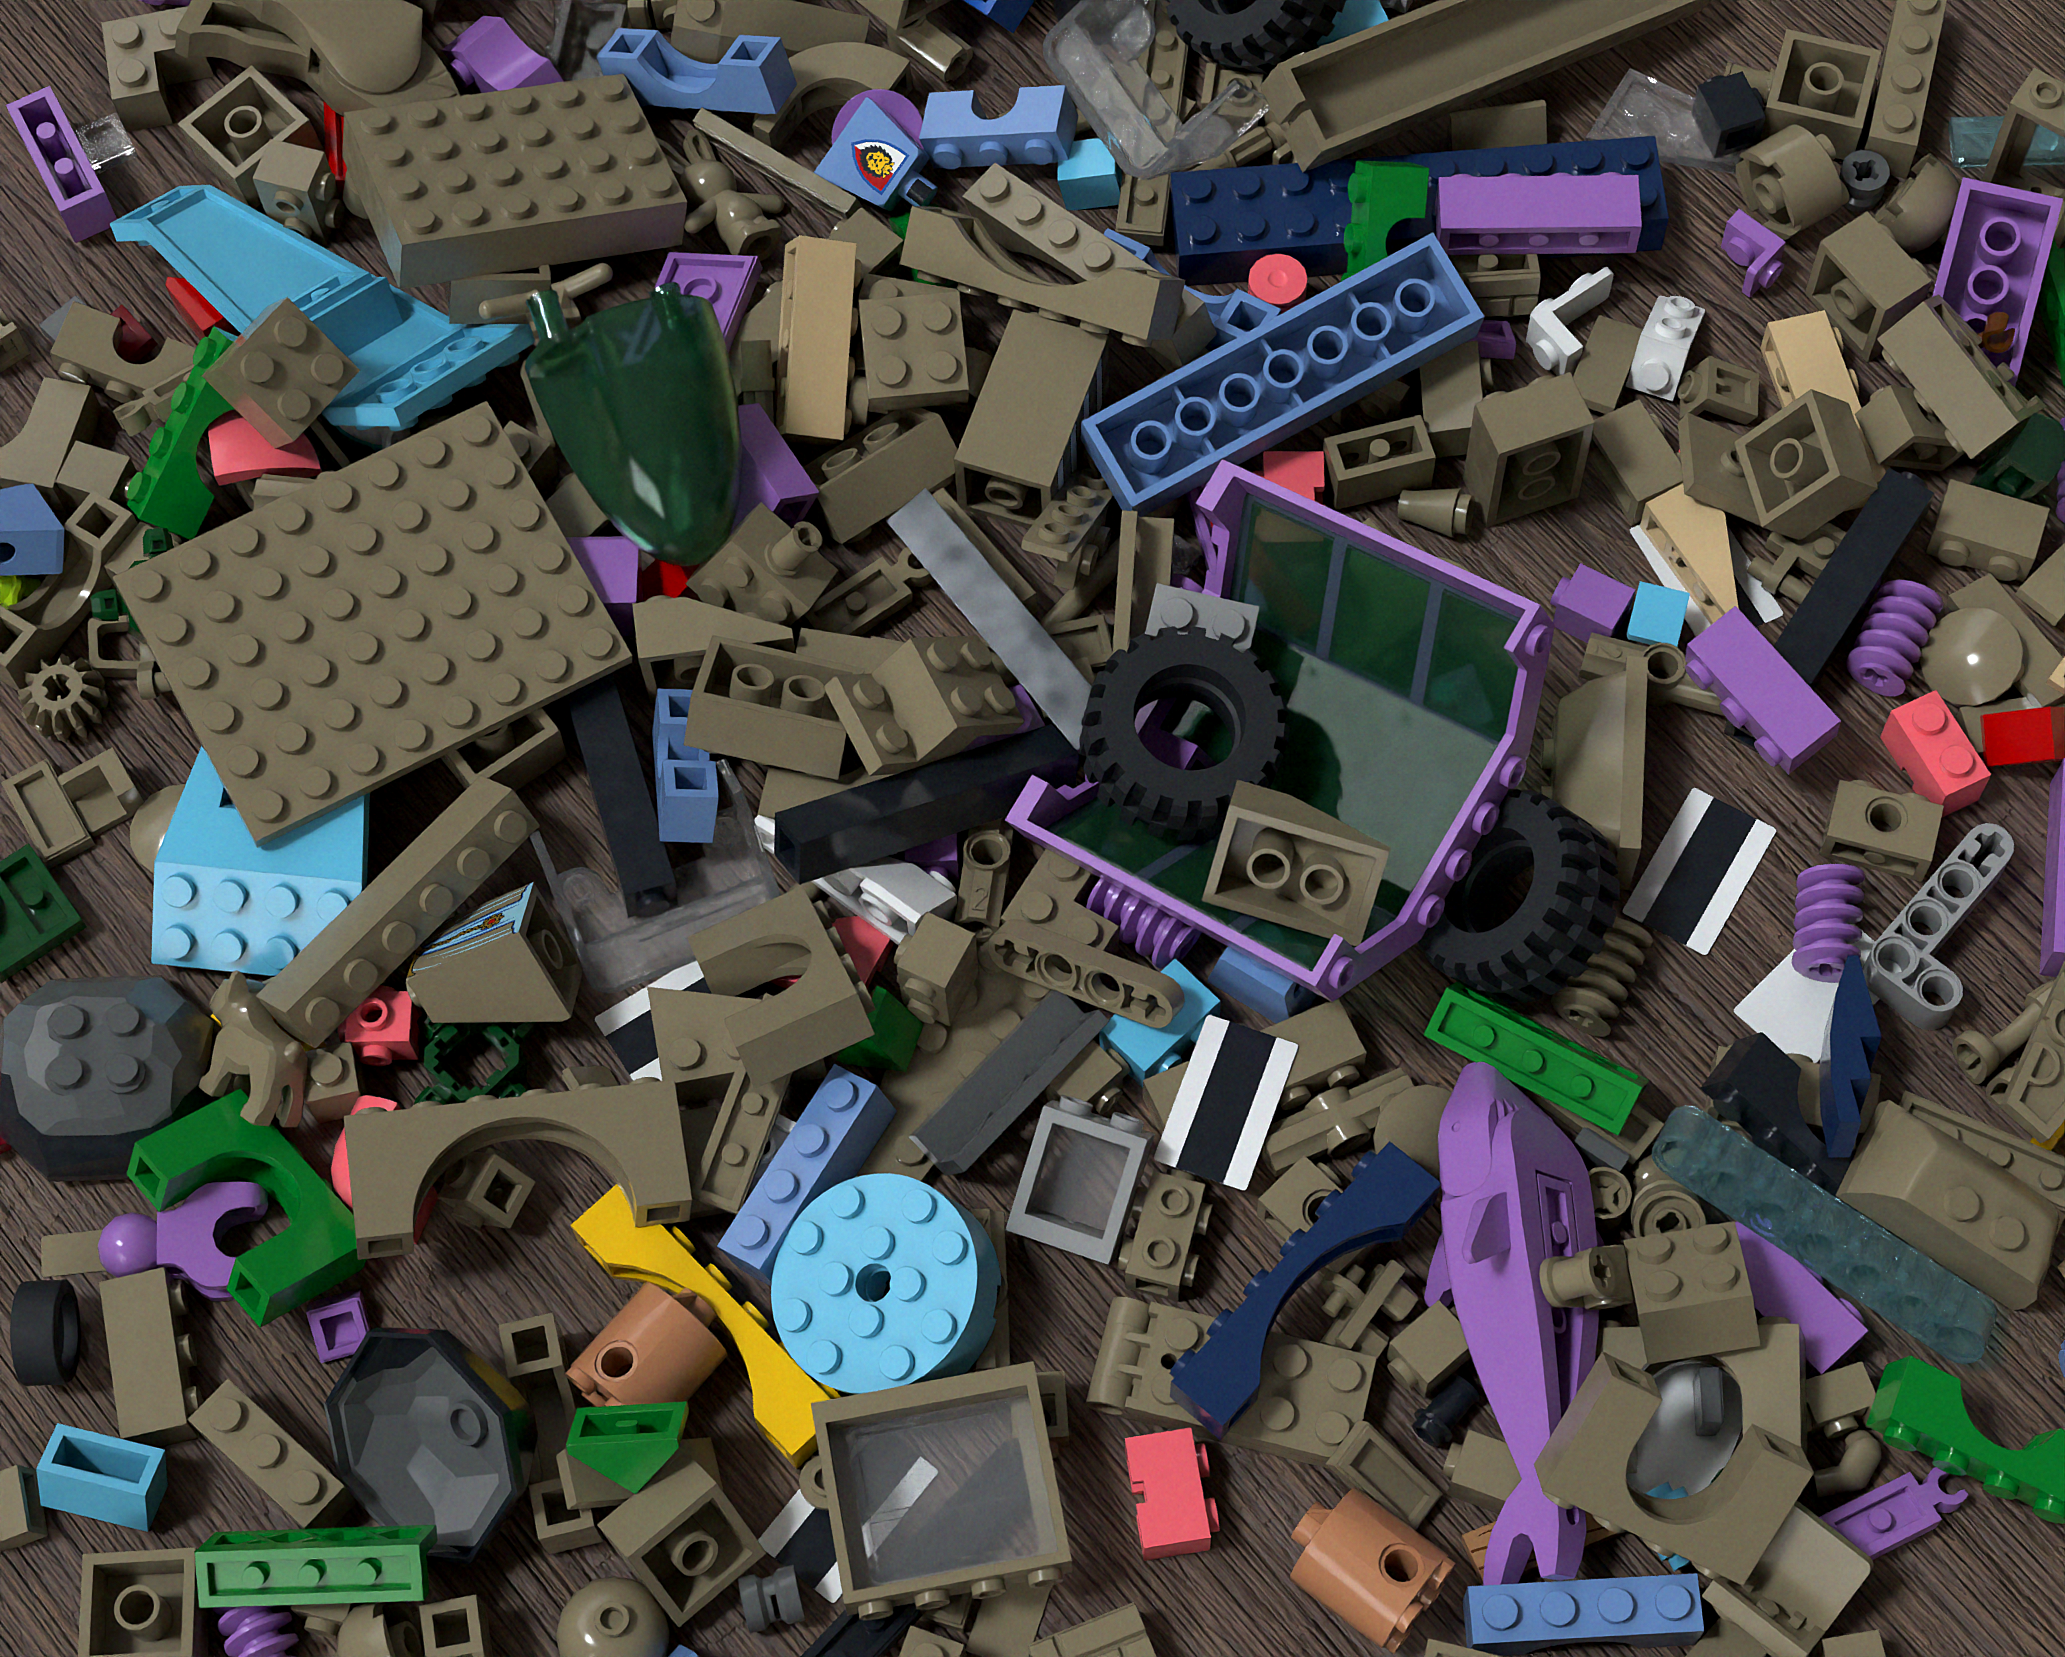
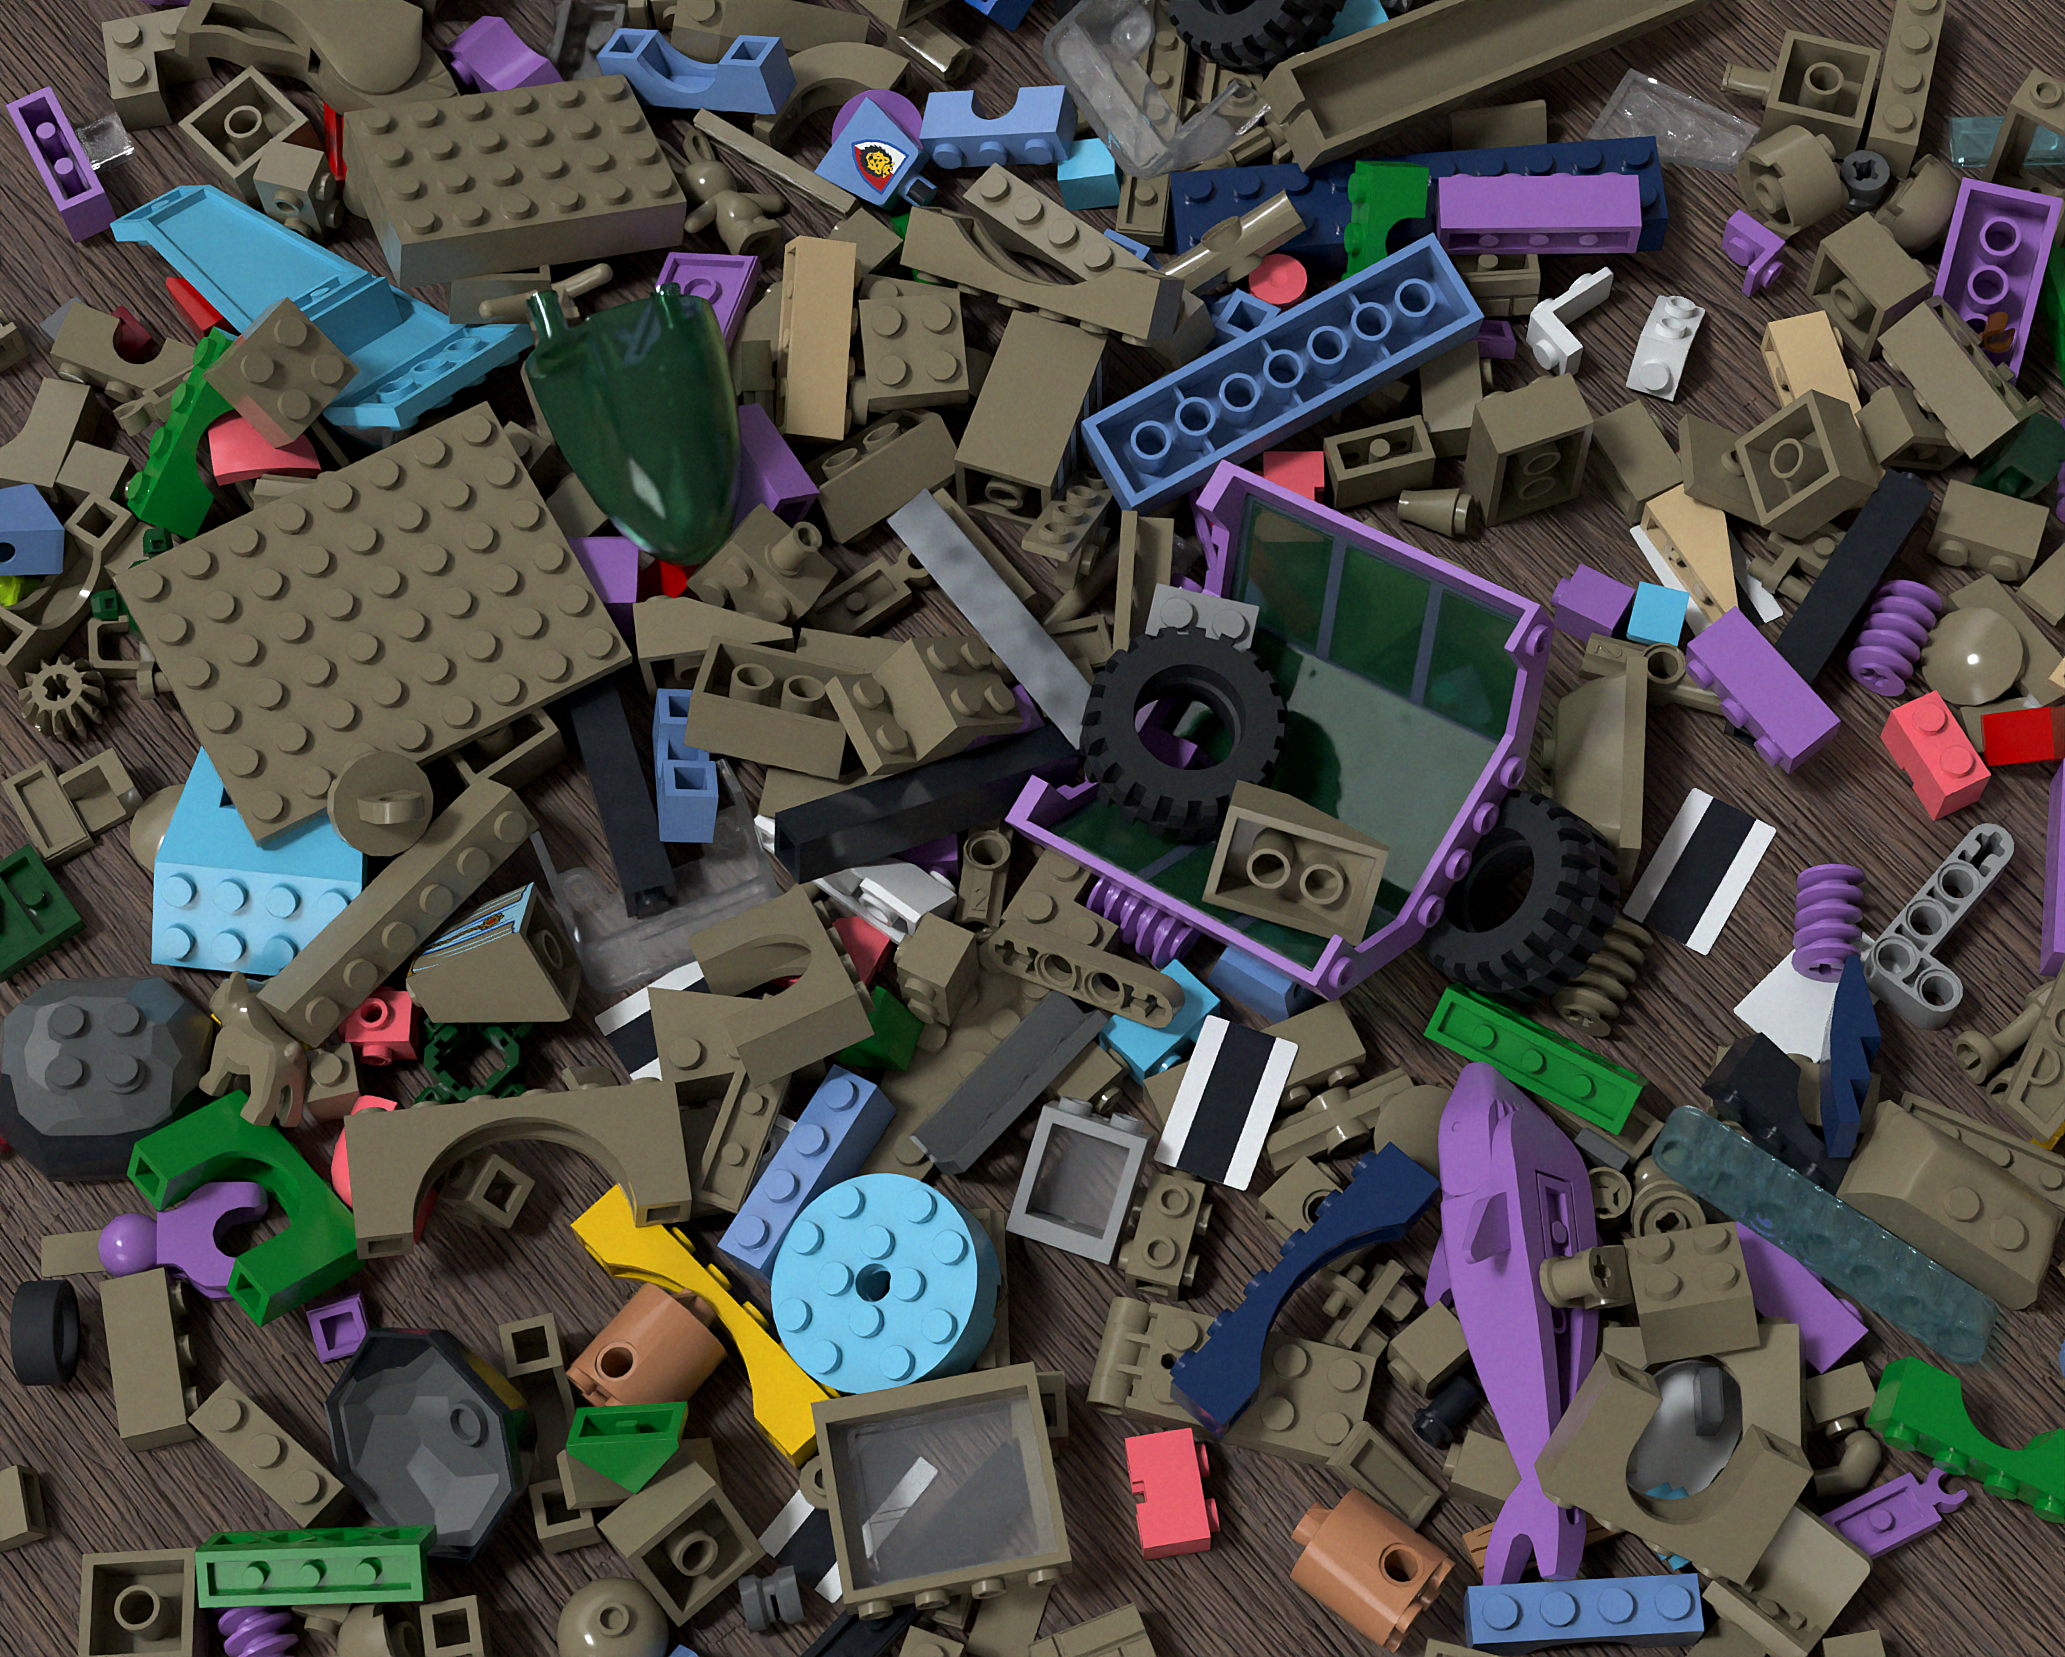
medium azure brick [36,1423,168,1532] -> none
dark tan slope [1573,315,1643,414] -> none
dark tan bracket [1677,356,1759,425] -> none
black brick [1691,71,1766,159] -> none
dark tan brick [1818,780,1944,882] -> none
none -> dark tan tile [327,751,433,856]
none -> dark tan piece [1158,190,1307,297]

